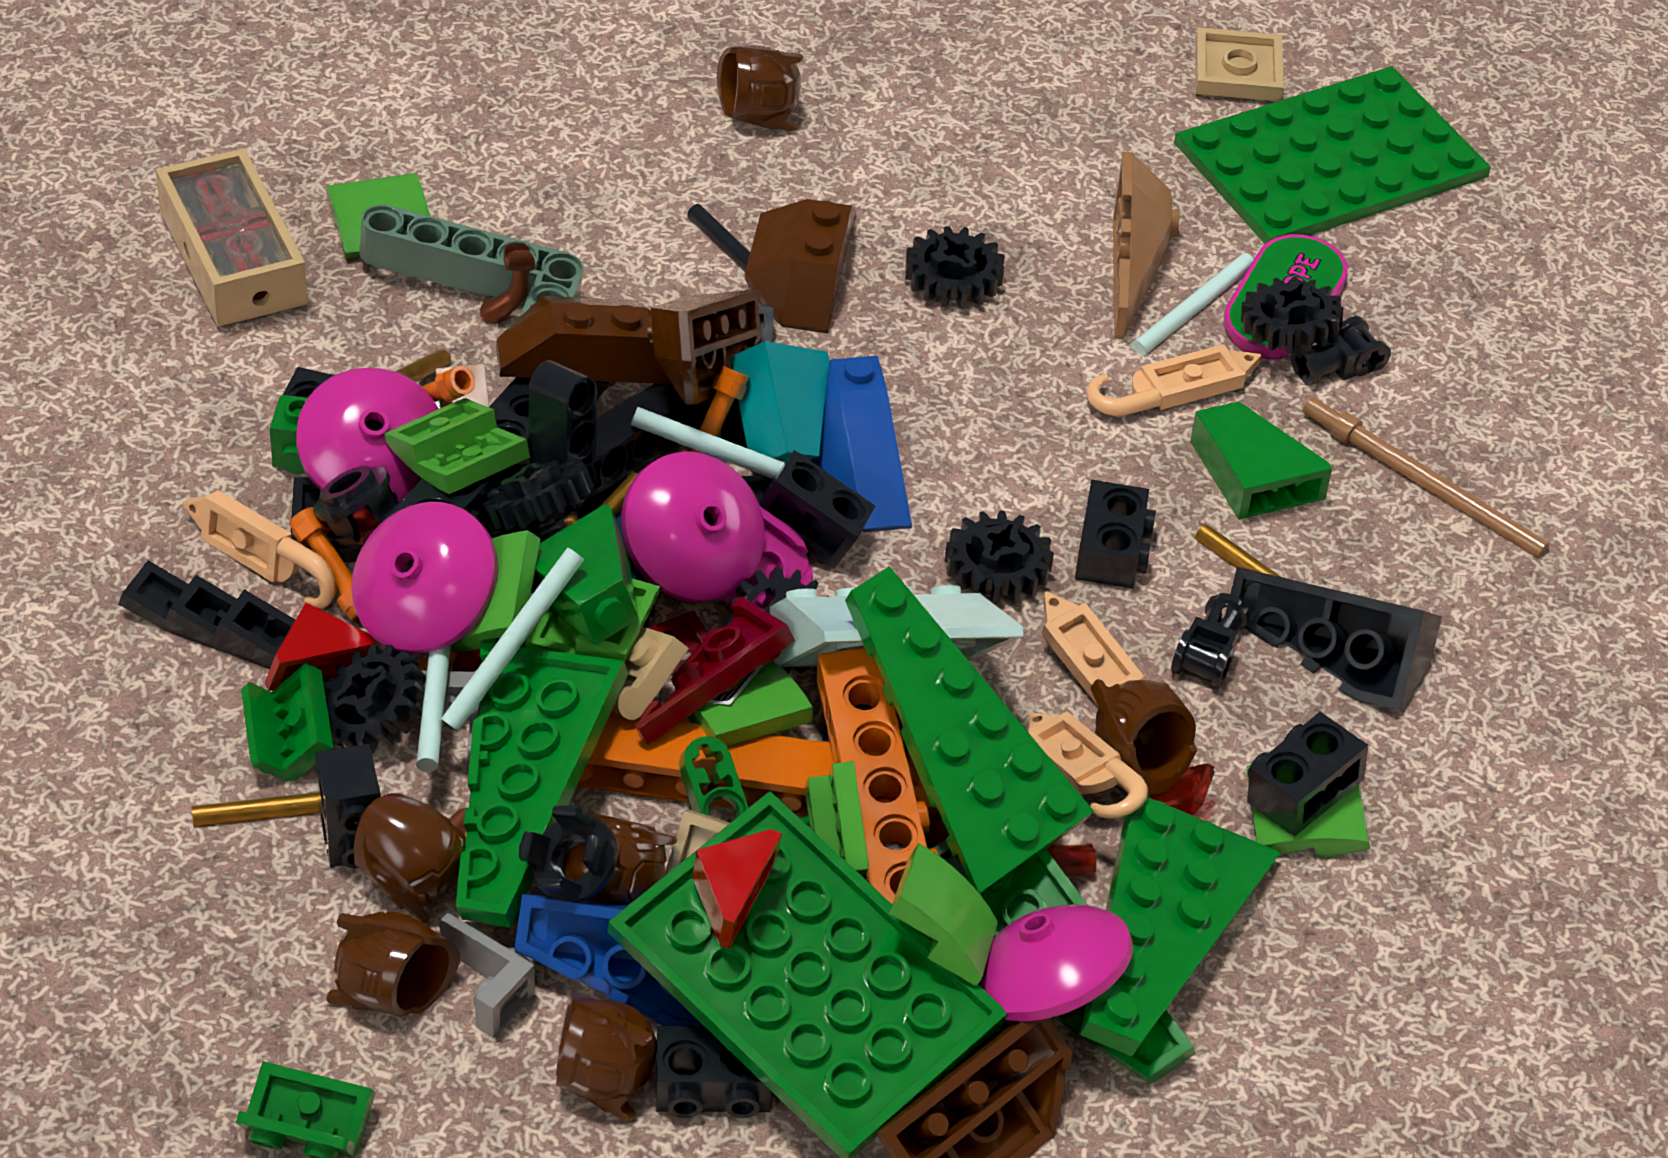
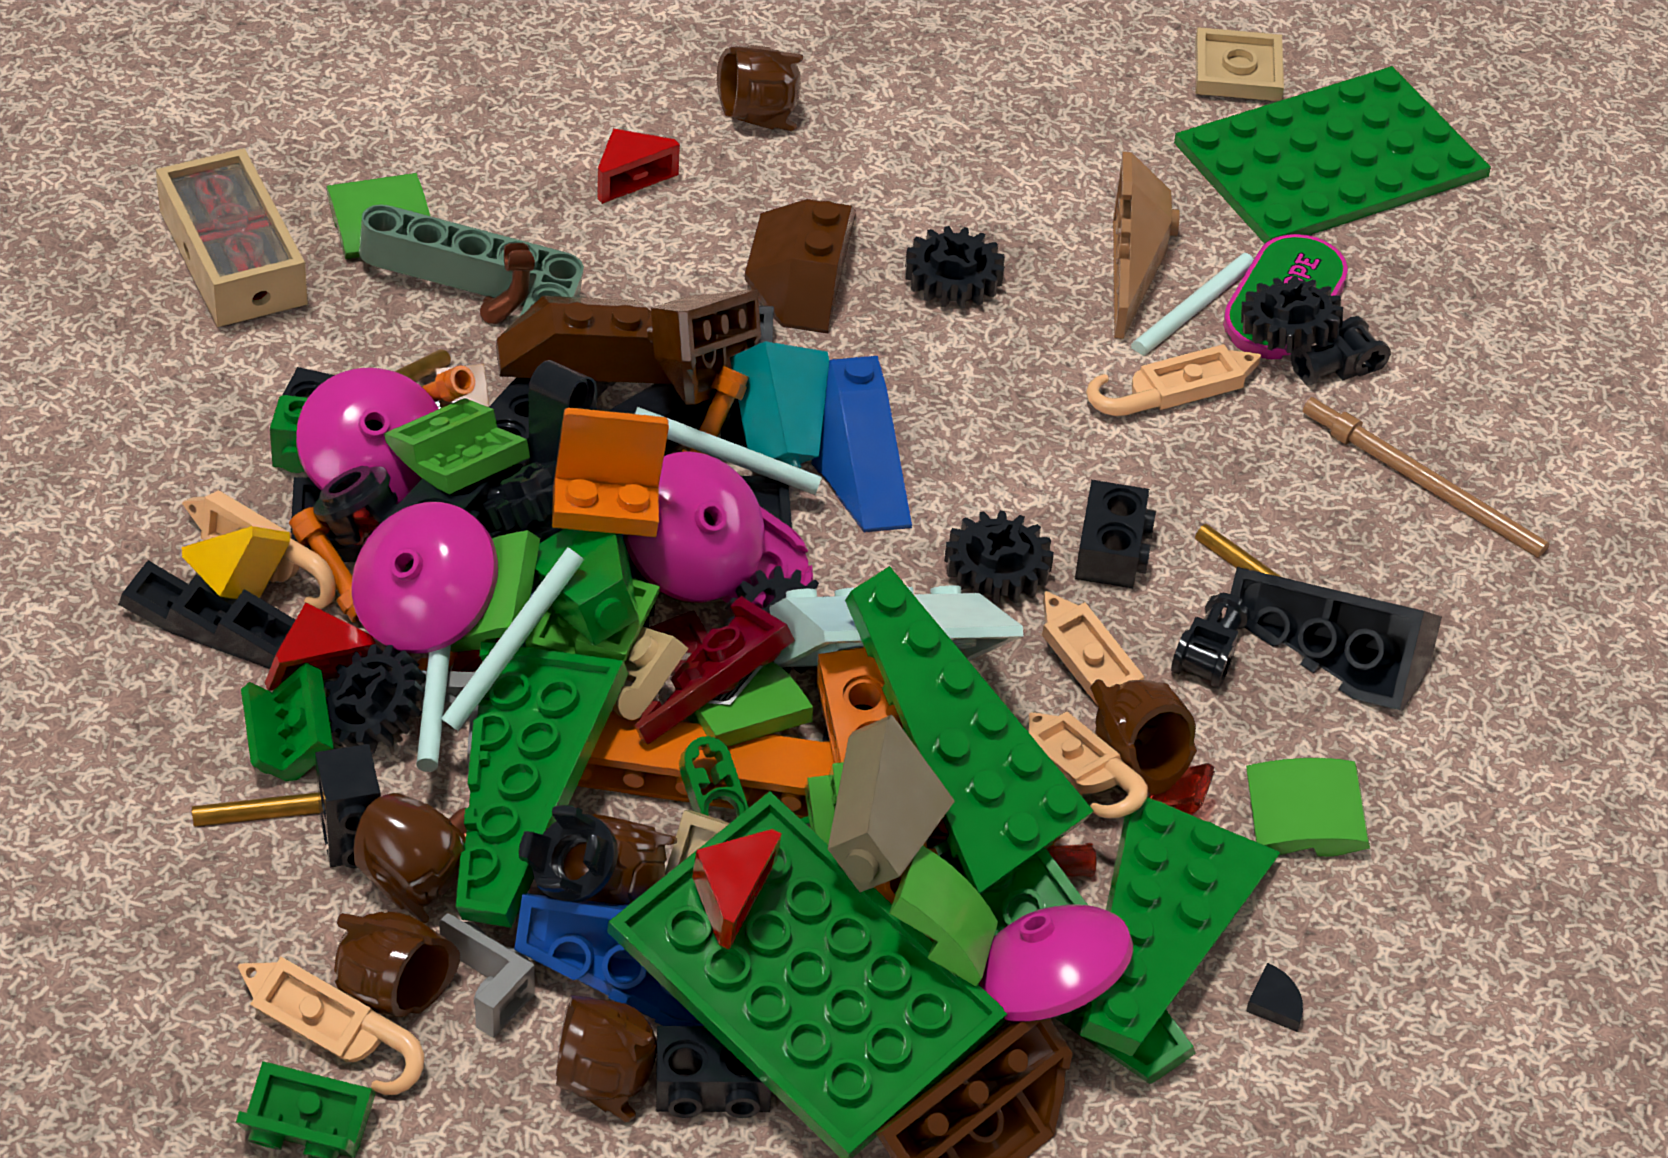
black bar [687,204,750,271] -> none
black brick [758,450,876,569] -> none
green slope [1190,401,1332,520] -> none
black brick [1247,711,1368,837] -> none
none -> yellow slope [181,526,290,599]
none -> light nougat plate [238,956,425,1095]
none -> orange bracket [552,408,669,537]
none -> red slope [597,128,680,204]
none -> dark tan slope [828,715,955,892]
none -> black tile [1246,963,1303,1032]

